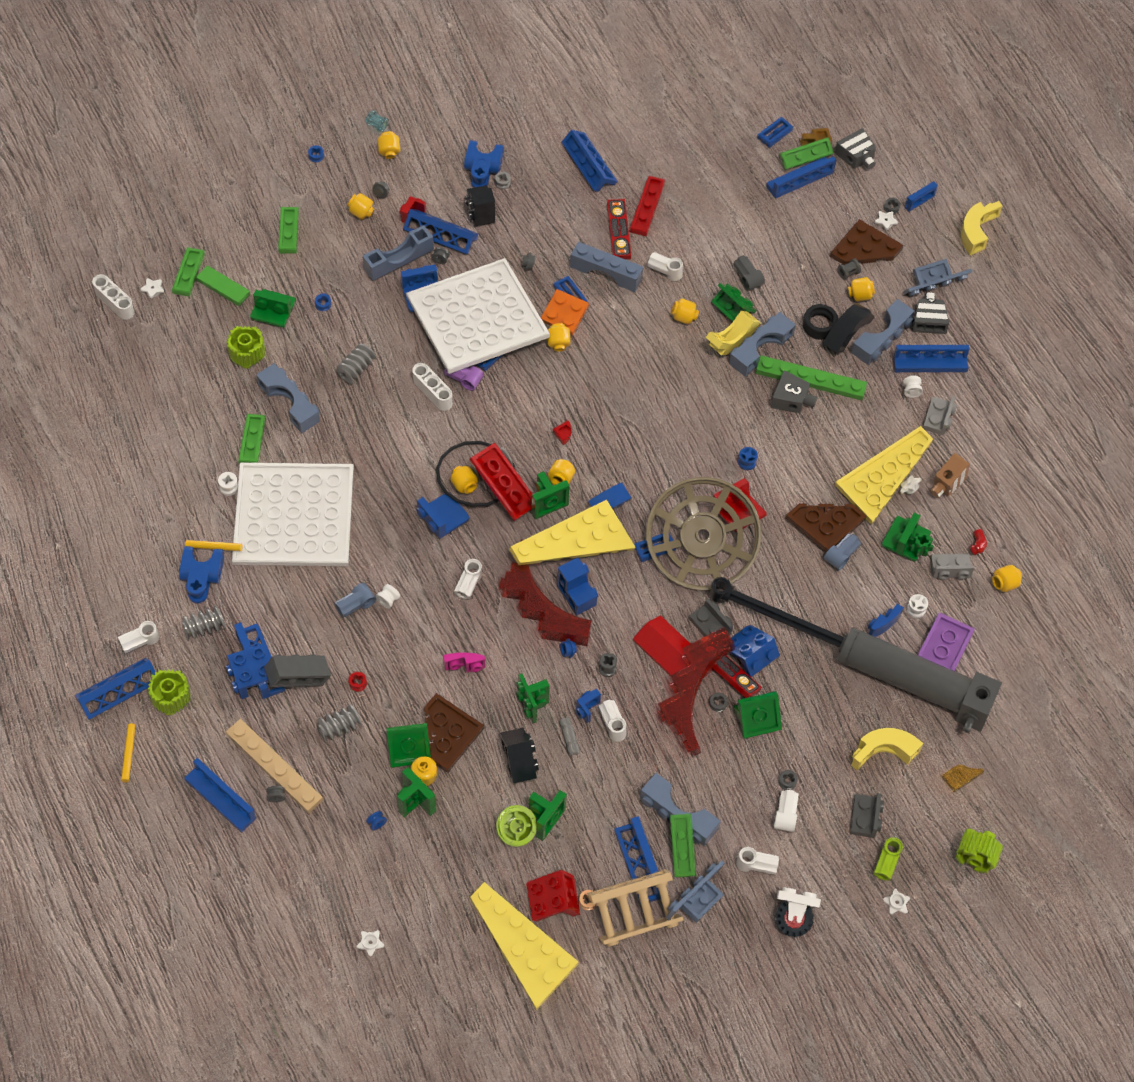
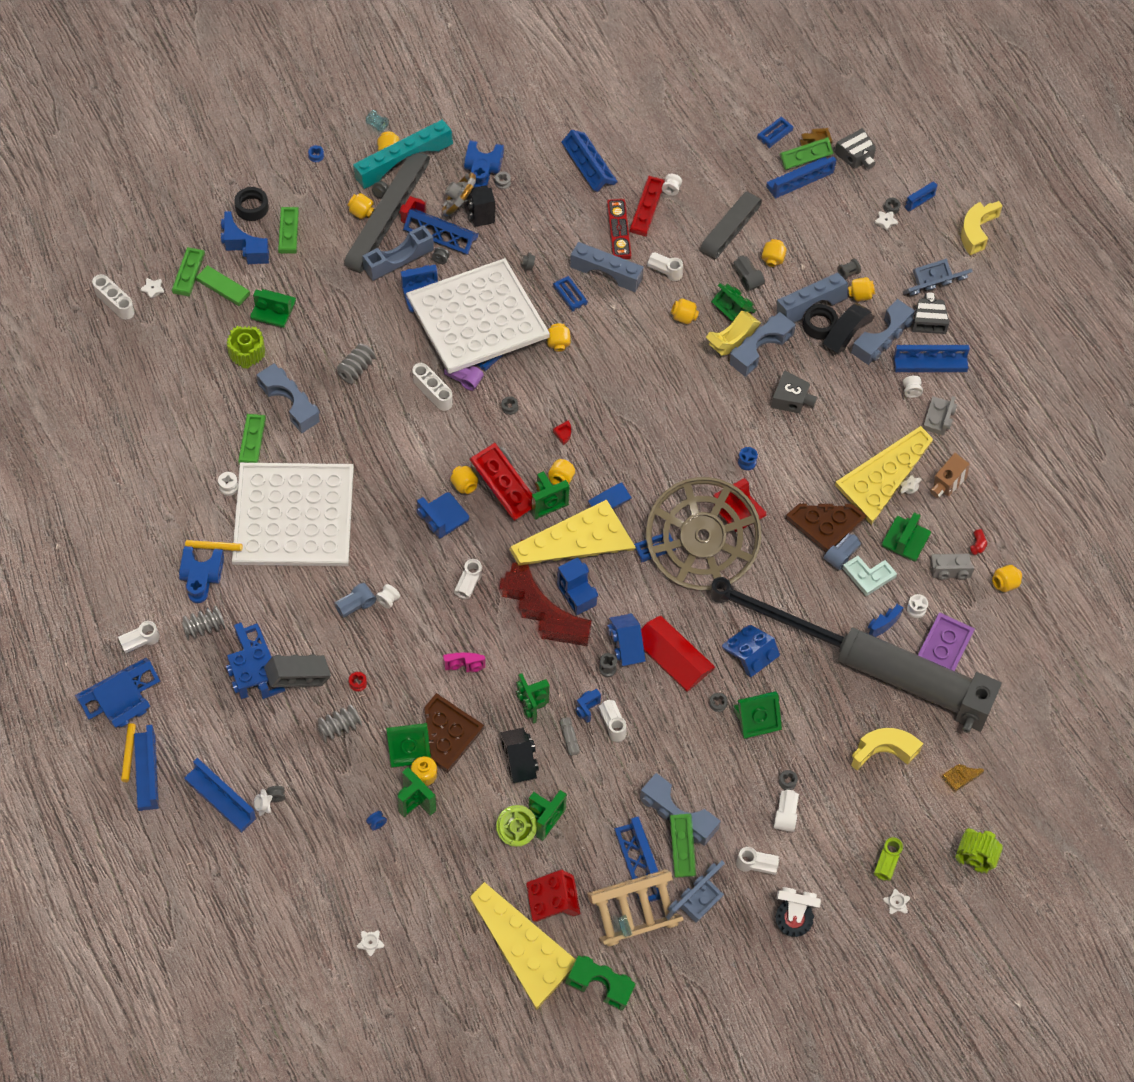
lime brick [148,669,191,715] -> none
tan plate [226,719,323,814] -> none
blue bush [315,294,331,311] -> none
black piece [436,441,516,507] -> none
orange plate [541,289,589,335] -> none
blue plate [560,639,577,658] -> none
light nougat bush [579,890,596,910] -> none
clear red arch [657,627,735,756] -> none
dark grey bracket [689,598,733,645] -> none
tile [691,636,762,698] -> none
bright green plate [756,355,867,401] -> none
reddish brown plate [830,219,904,265] -> none
dark grey bracket [850,793,884,838] -> none
green gear [910,532,934,557] -> none
none -> blue bracket [92,670,151,728]
none -> blue fence [134,724,159,811]
none -> blue arch [221,211,269,264]
none -> black tyre [234,187,269,221]
none -> white plate [254,789,272,816]
none -> dark grey beam [344,152,430,272]
none -> teal arch [353,119,453,189]
none -> light grey piece [442,172,476,217]
none -> dark grey bush [501,396,518,415]
none -> green arch [565,955,636,1011]
none -> blue brick [607,613,646,666]
none -> clear light blue tile [618,915,632,937]
none -> white wheel [662,174,682,196]
none -> dark grey beam [700,191,762,259]
none -> yellow head [761,239,787,267]
none -> sand blue arch [777,273,848,323]
none -> light aqua plate [842,556,897,596]

